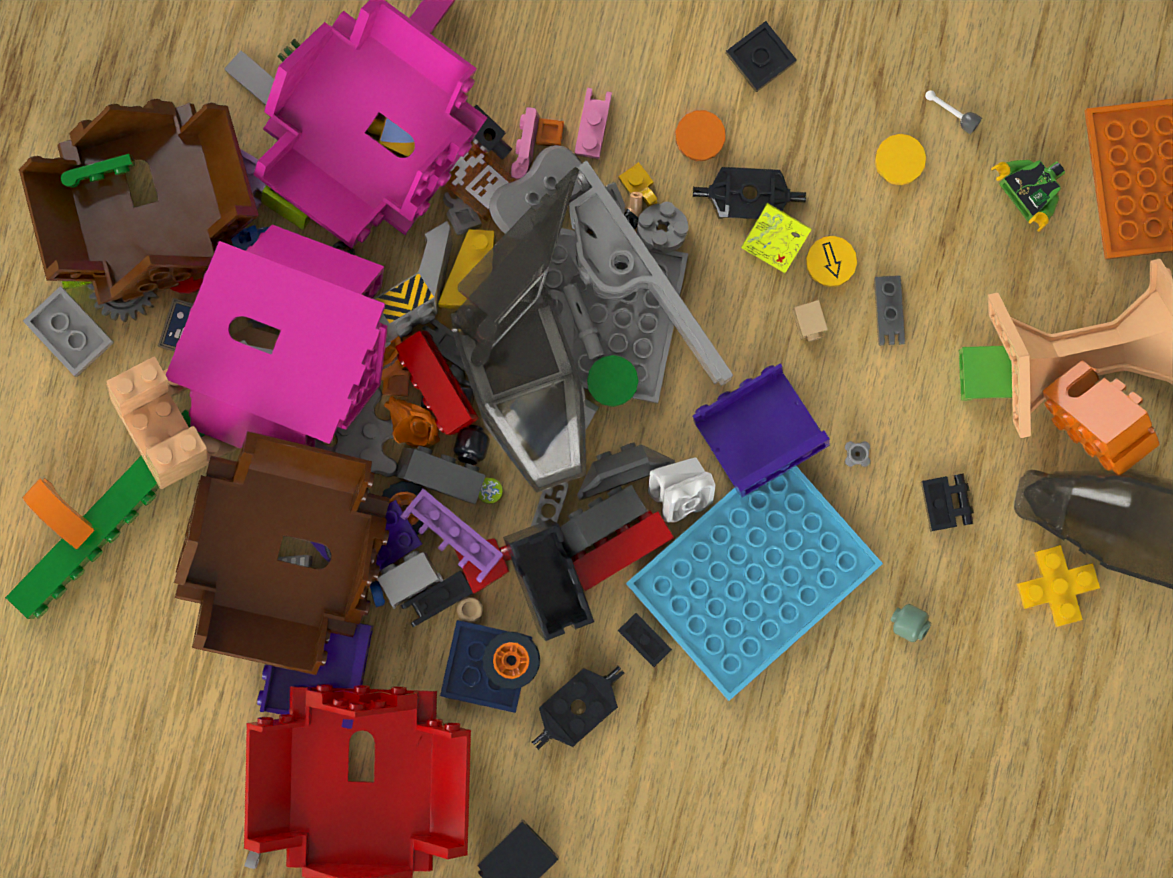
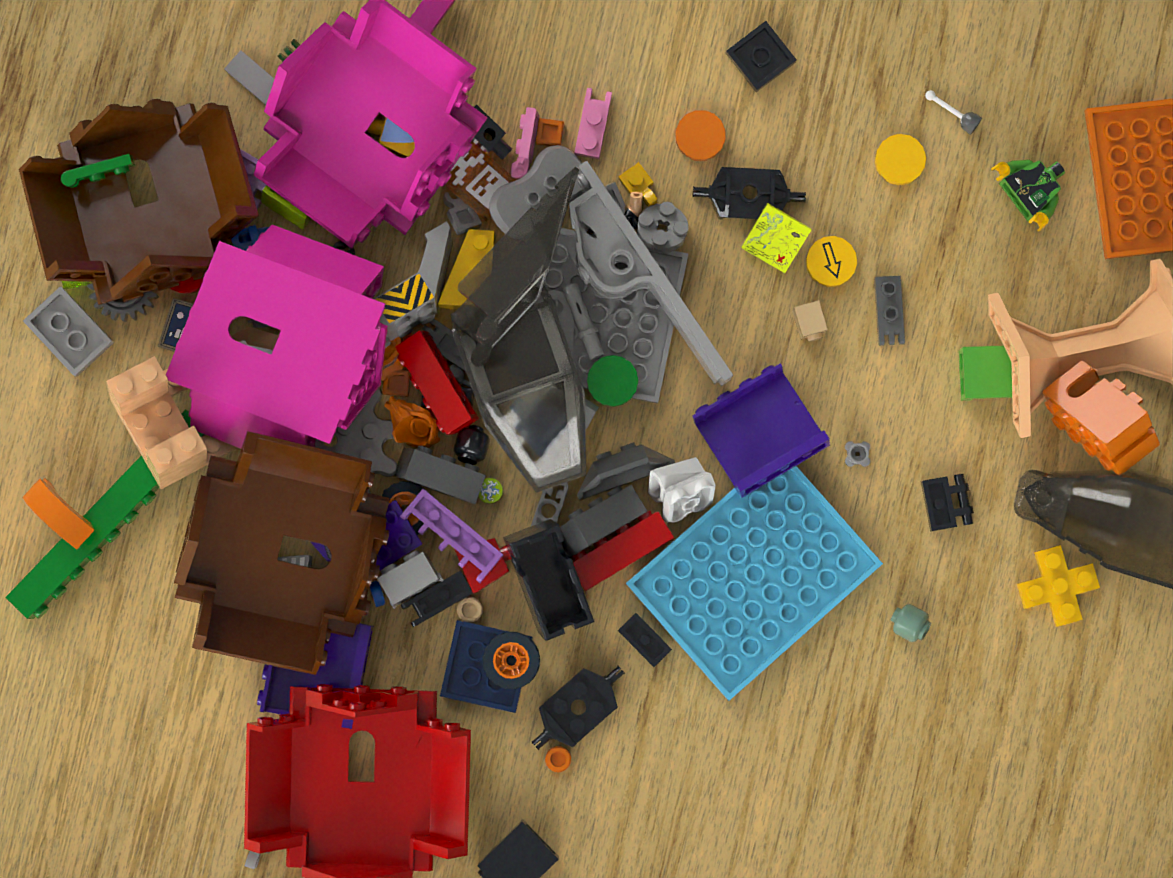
none -> orange tile [545,746,571,772]

